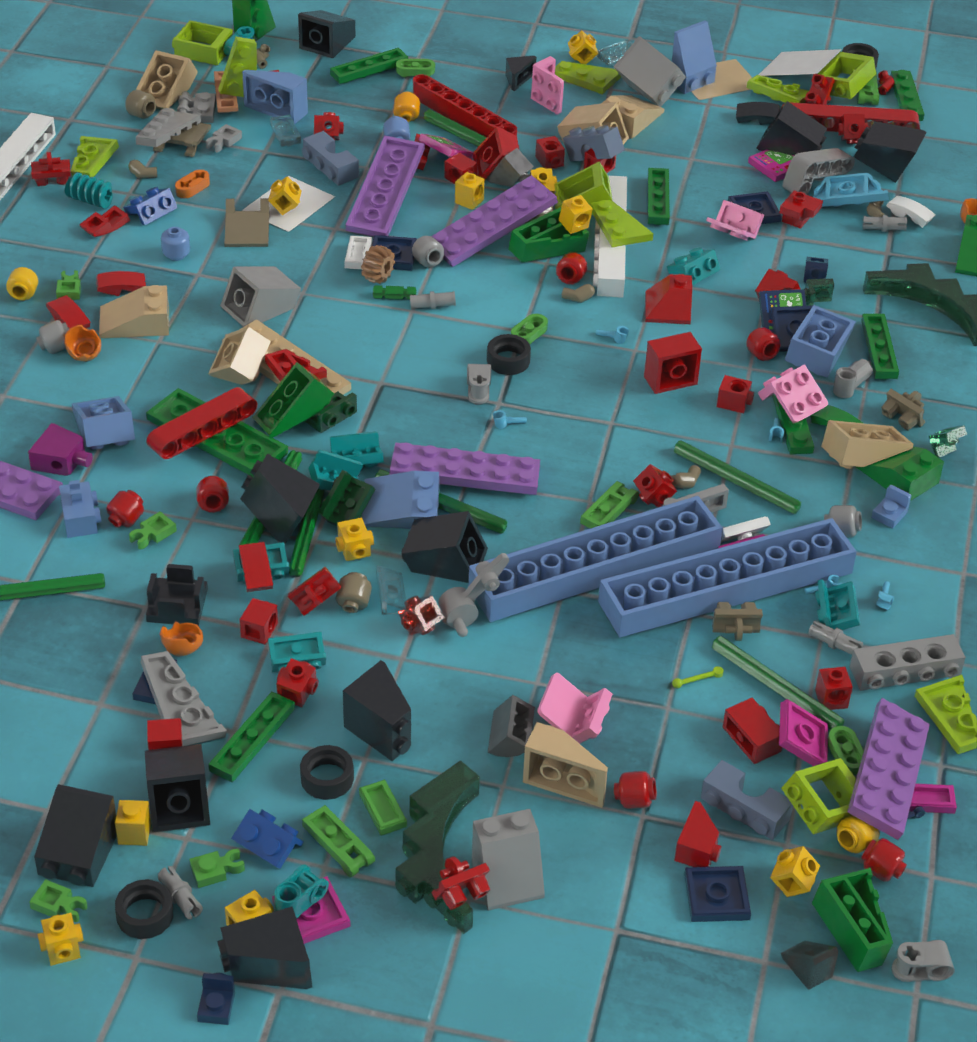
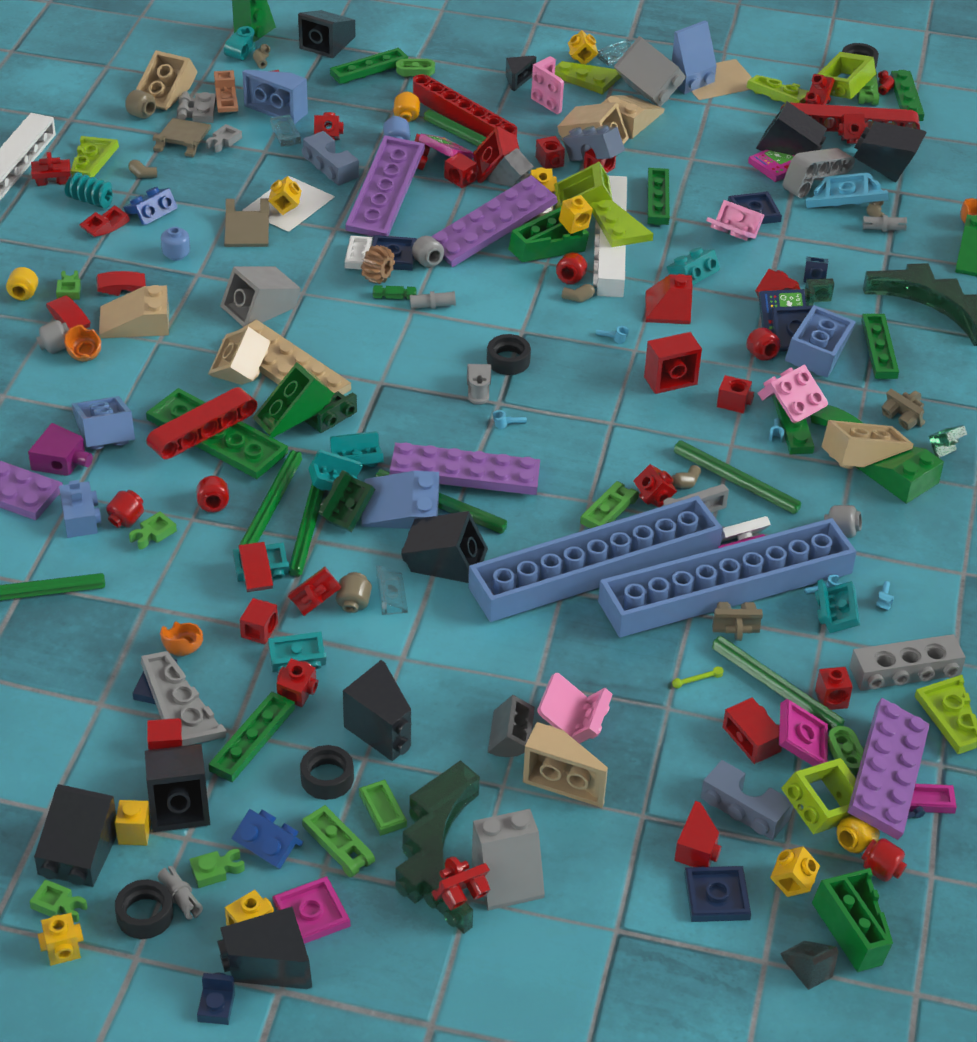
light grey wing [136,108,201,147] -> none
black panel [146,564,208,626] -> none
lime window [172,20,233,66] -> none
orange beam [175,170,210,198] -> none
lime wing [218,37,257,97] -> none
black slope [240,454,320,545] -> none
red wing [265,349,327,382] -> none
teal piece [274,864,329,919] -> none
yellow brick [335,517,374,561] -> none
clear red brick [398,595,445,635] -> none
light grey piece [438,553,509,637] -> none
yellow brick [455,172,485,210] -> none
bright green plate [511,314,548,344] -> none
red head [614,771,657,809] -> none
black slope [736,102,780,125] -> none
white sticker [758,49,842,76] -> none
red brick [779,191,823,228] -> none
light grey pin [808,620,863,655] -> none
light grey piece [833,358,873,398] -> none
medium blue bracket [871,485,911,528] -> none
white slope [886,196,936,228] -> none
light grey piece [891,940,955,982] -> none

